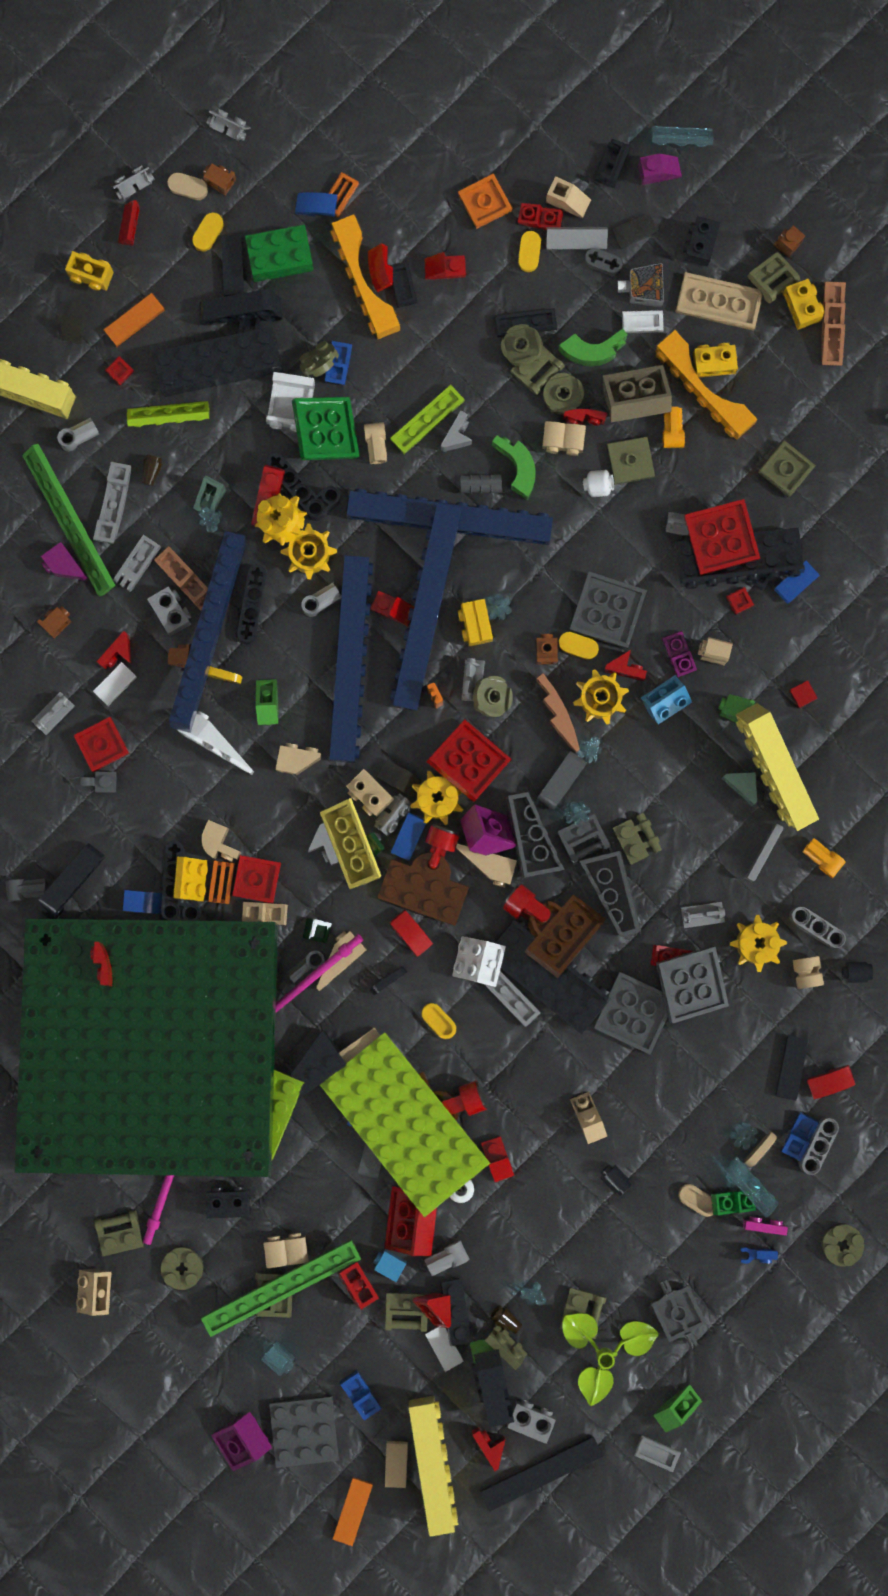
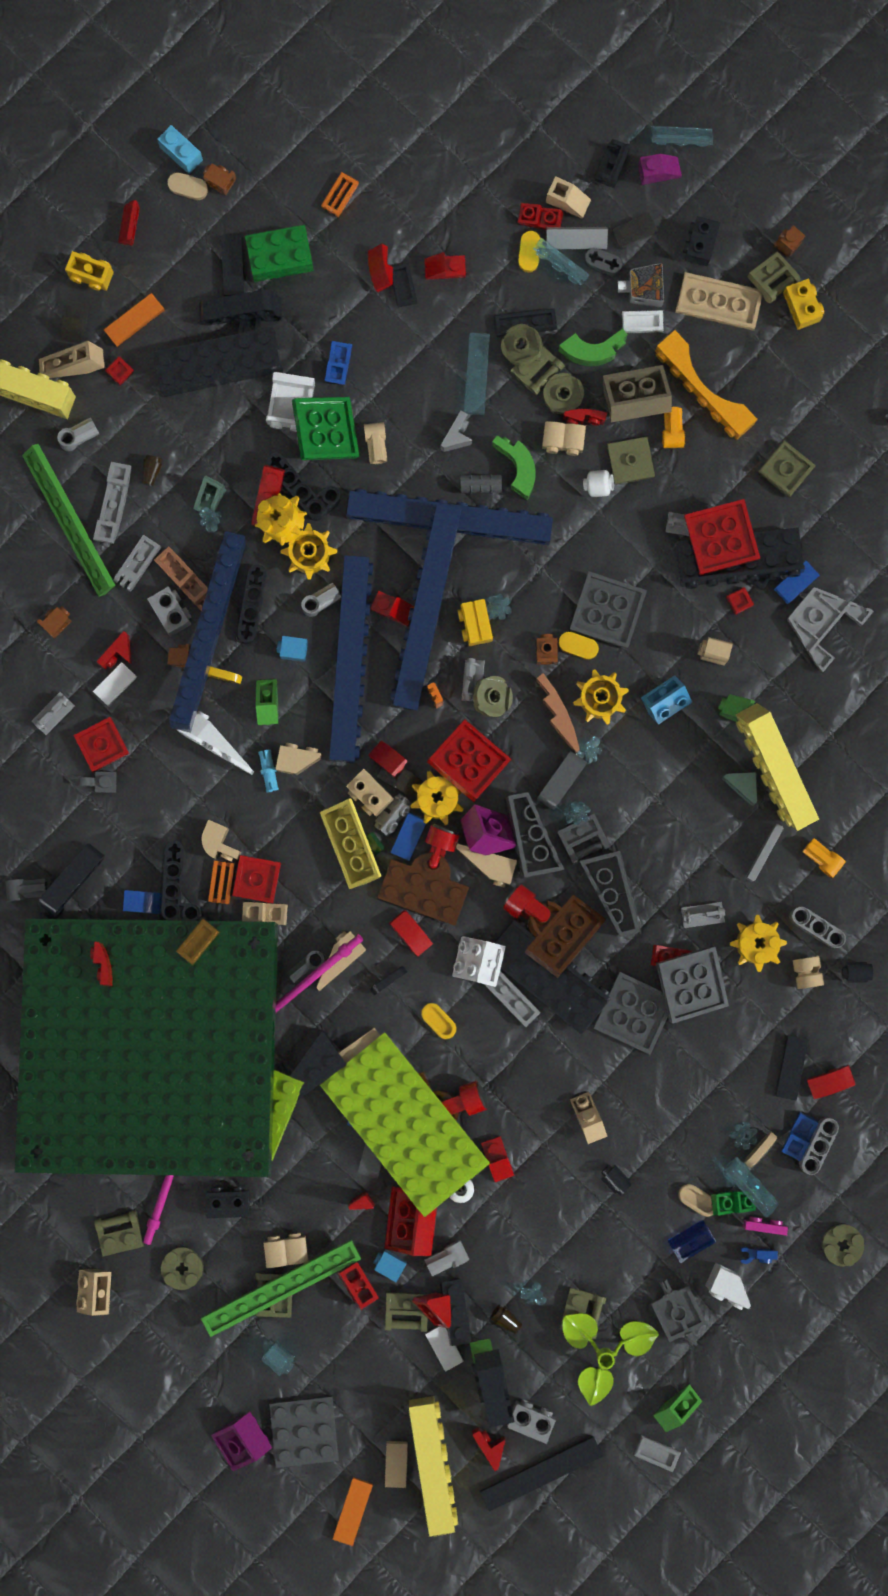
magenta slope [41,542,88,581] -> none
light grey hinge [112,165,155,200] -> none
lime plate [127,401,209,427] -> none
yellow plate [173,857,208,902] -> none
yellow tile [193,213,224,252] -> none
light grey hinge [207,108,251,141] -> none
blue slope [295,192,338,217] -> none
olive plate [299,341,339,378] -> none
dark green slope [303,918,332,943] -> none
light grey slope [308,823,339,866] -> none
light orange arch [330,214,400,339] -> none
blue slope [340,1370,382,1421] -> none
lime plate [390,385,465,454] -> none
orange plate [458,173,512,229] -> none
olive plate [485,1325,528,1371] -> none
red slope [604,650,647,681] -> none
olive plate [612,813,662,865] -> none
magenta slope [662,631,697,677] -> none
yellow brick [693,343,738,378] -> none
red tile [789,681,818,708] -> none
nougat slope [822,282,846,366] -> none
none -> tan slope [39,341,104,378]
none -> medium azure brick [157,125,203,174]
none -> pearl gold tile [176,919,220,965]
none -> medium azure pin [258,750,279,793]
none -> dark azure brick [277,636,308,662]
none -> red slope [348,1192,375,1210]
none -> red slope [368,740,408,777]
none -> clear light blue tile [464,333,490,415]
none -> clear light blue plate [533,238,589,285]
none -> clear blue slope [668,1220,716,1263]
none -> white slope [705,1263,751,1310]
none -> light grey wing [787,587,874,673]

